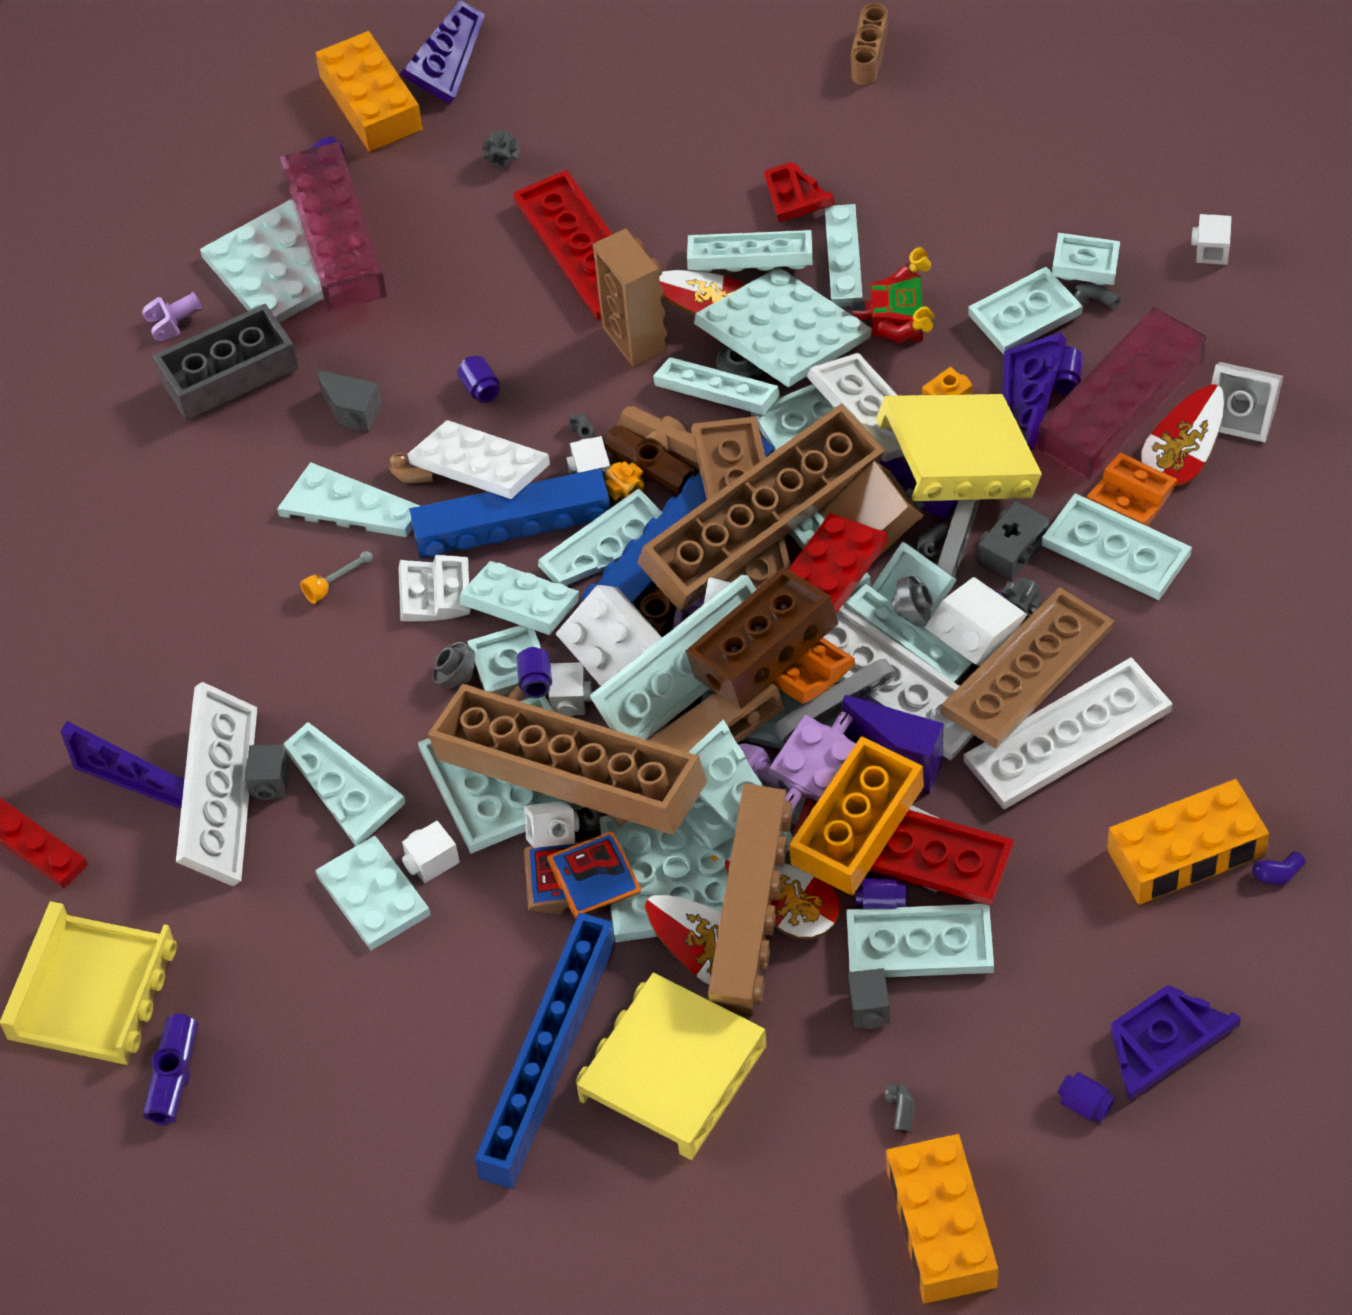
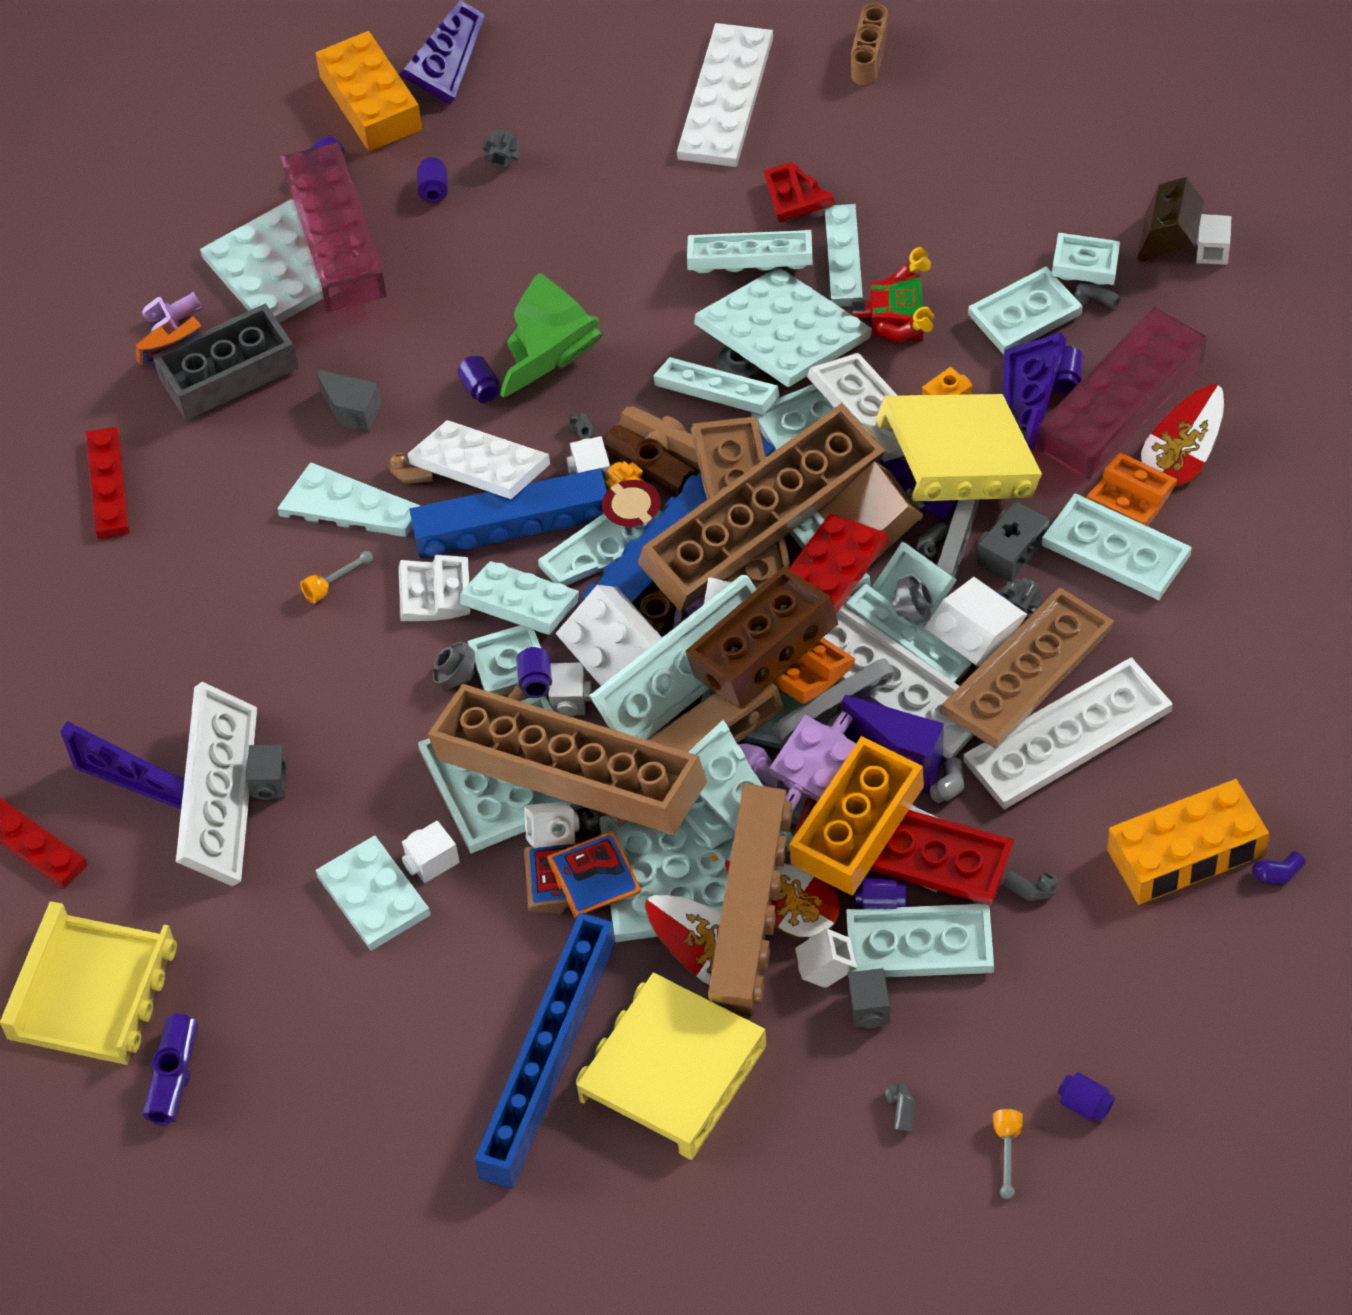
light aqua wing [284,722,405,846] -> none
red plate [513,169,612,321] -> none
medium nougat brick [593,228,667,368] -> none
shield [659,270,745,317] -> none
light orange brick [886,1134,998,1304] -> none
dark purple wing [1110,985,1241,1101] -> none
white slope [1211,362,1283,442] -> none
none -> red plate [86,426,130,539]
none -> orange slope [136,316,201,365]
none -> dark purple brick [417,157,448,202]
none -> bright green piece [500,273,603,398]
none -> sticker [602,480,661,527]
none -> white plate [677,23,773,167]
none -> white brick [795,928,857,988]
none -> light grey arm [929,758,964,803]
none -> hinge [993,1109,1023,1200]
none -> dark grey arm [1003,871,1058,901]
none -> dark brown slope [1137,177,1204,262]

